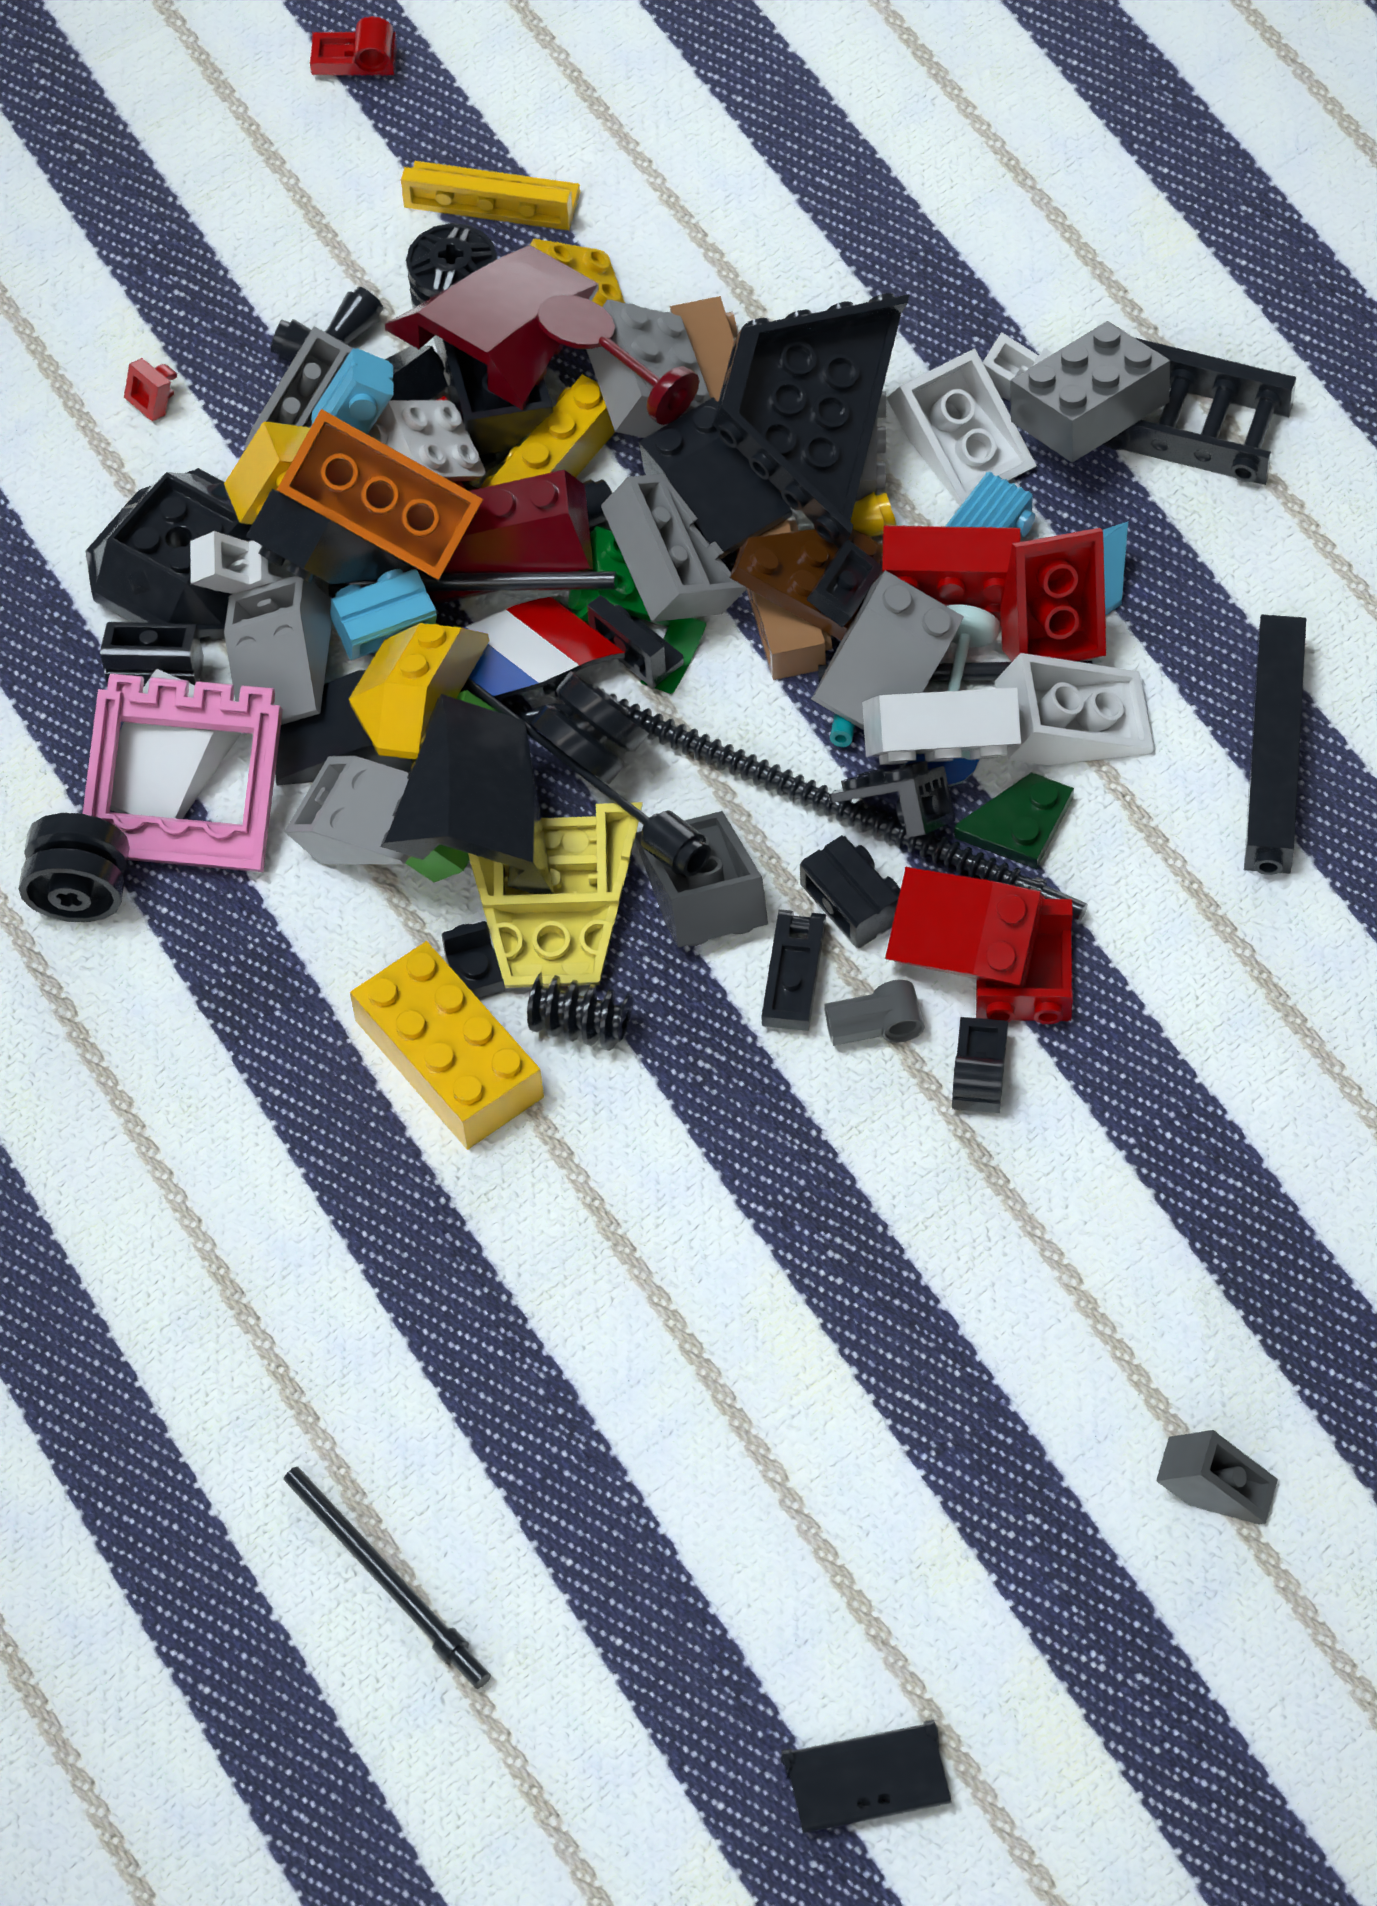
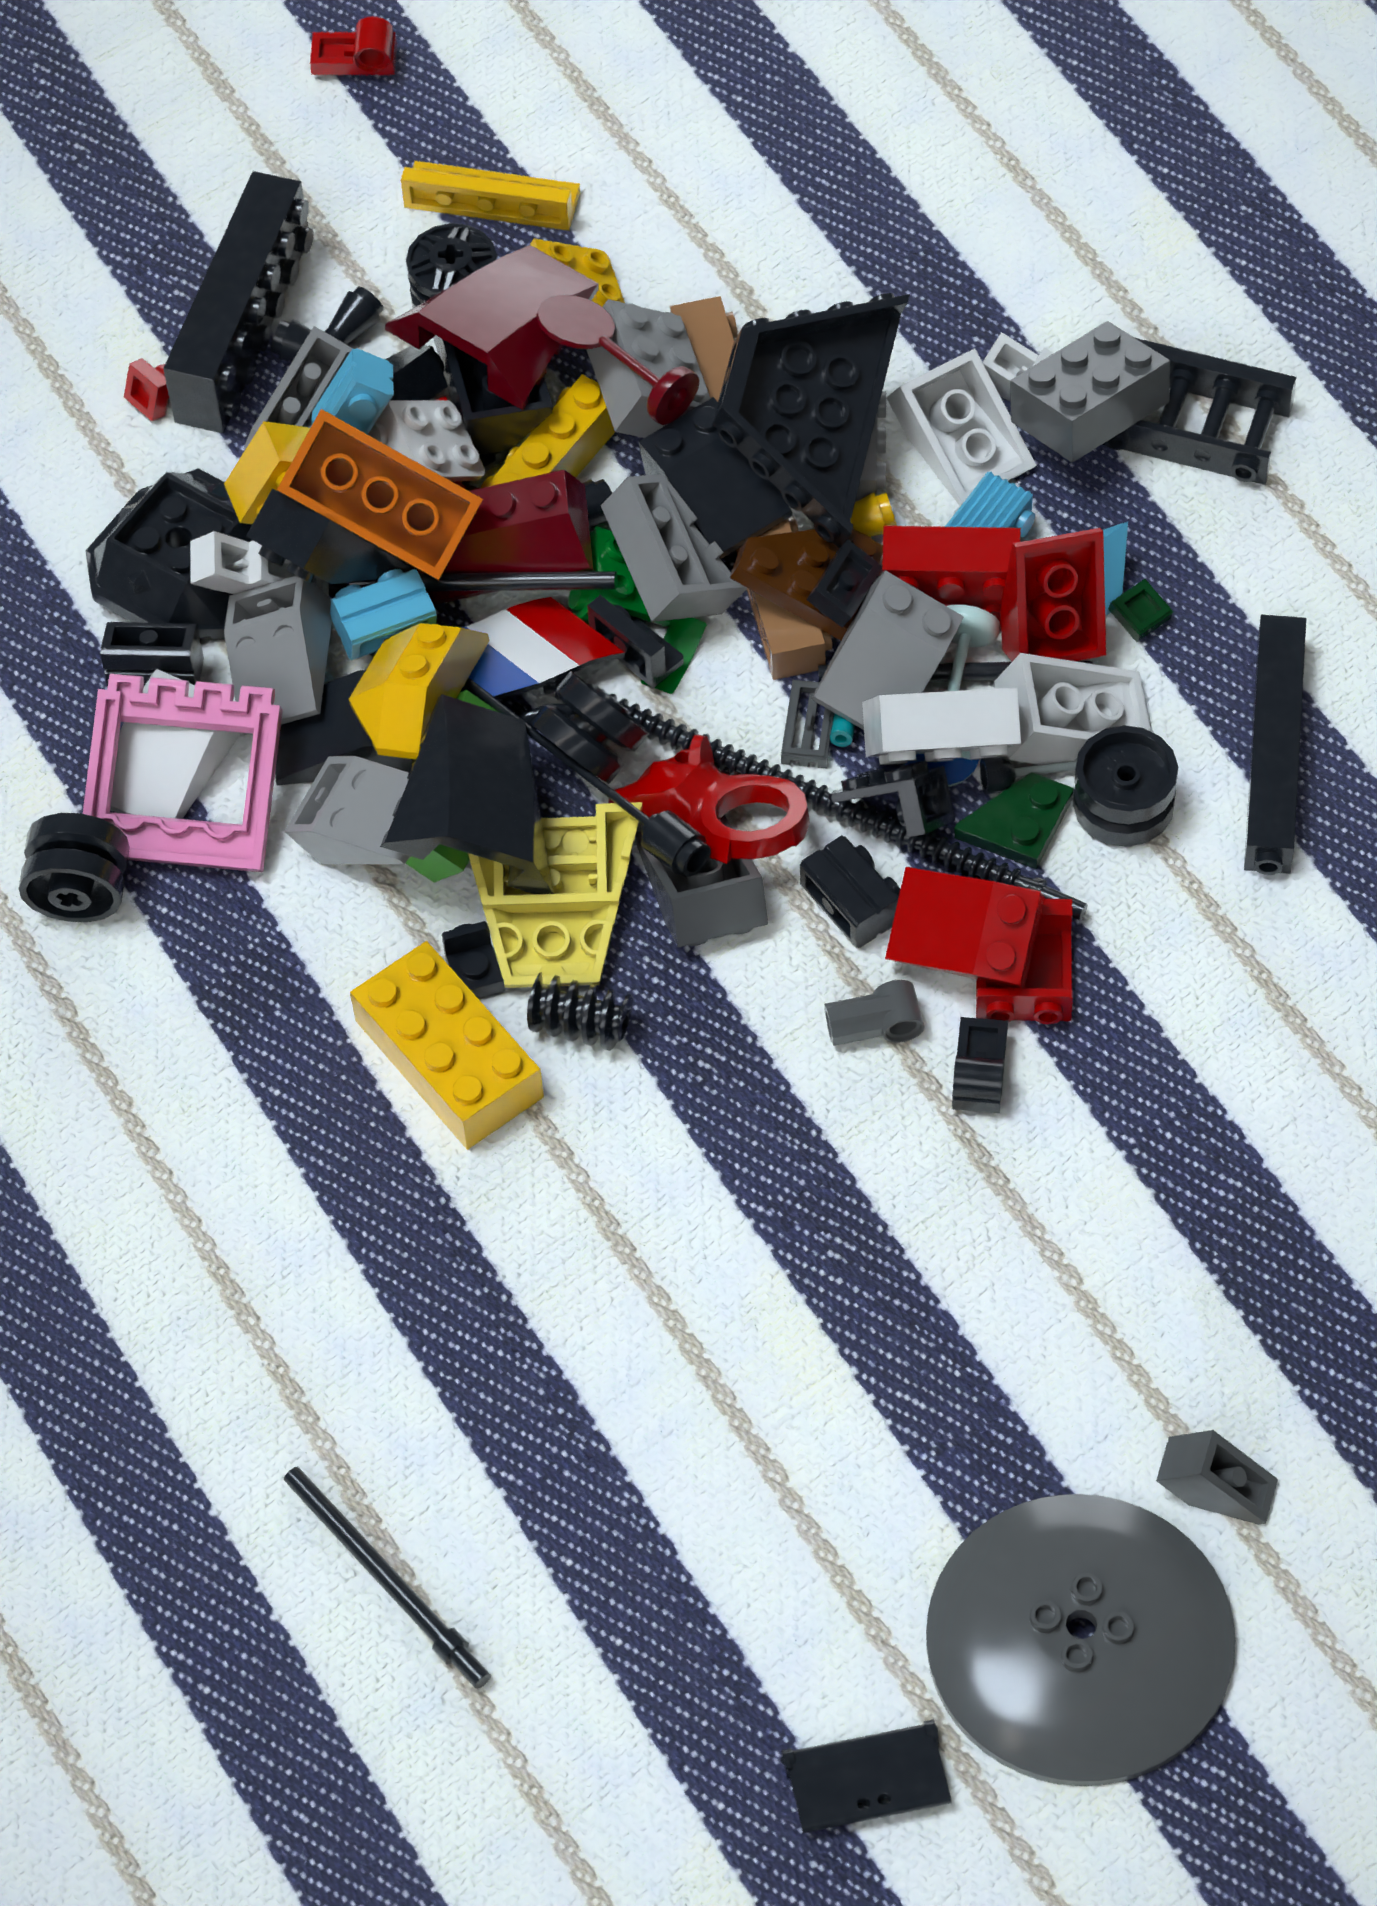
black plate [761,909,826,1031] -> none
none -> black brick [163,171,313,434]
none -> red animal [608,734,810,864]
none -> dark grey tile [781,680,834,769]
none -> dark grey dish [926,1494,1235,1786]
none -> black hinge [980,757,1077,795]
none -> black wheel [1073,725,1178,847]
none -> dark green tile [1108,579,1174,642]

